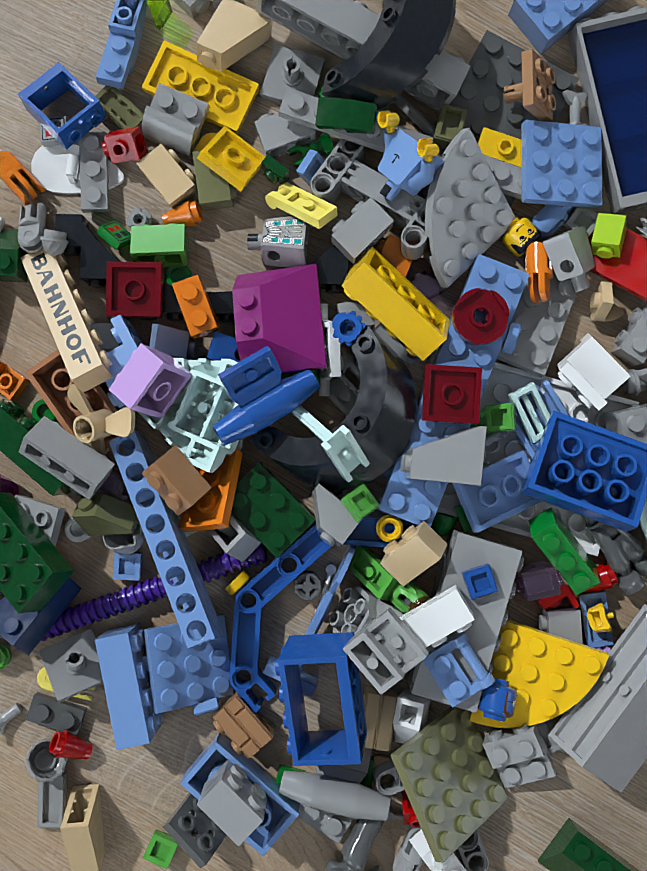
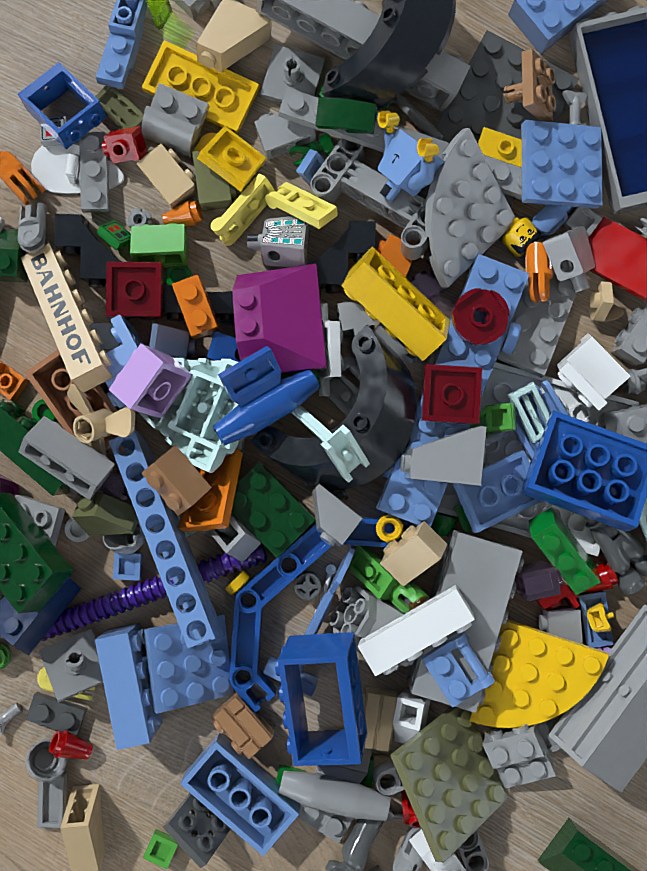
light grey plate [40,229,69,256] -> none
medium blue tile [192,697,220,716] -> none
light grey brick [197,760,267,846] -> none
dark green plate [261,154,290,185] -> none
light grey brick [331,197,394,265] -> none
blue animal [332,311,366,346] -> none
bright green tile [340,484,380,523] -> none
light grey brick [343,607,429,694] -> none
olive tile [432,104,468,149] -> none
blue tile [461,563,498,600] -> none
blue head [478,678,517,722] -> none
lime brick [591,213,627,259] -> none
none -> light yellow plate [211,173,276,246]

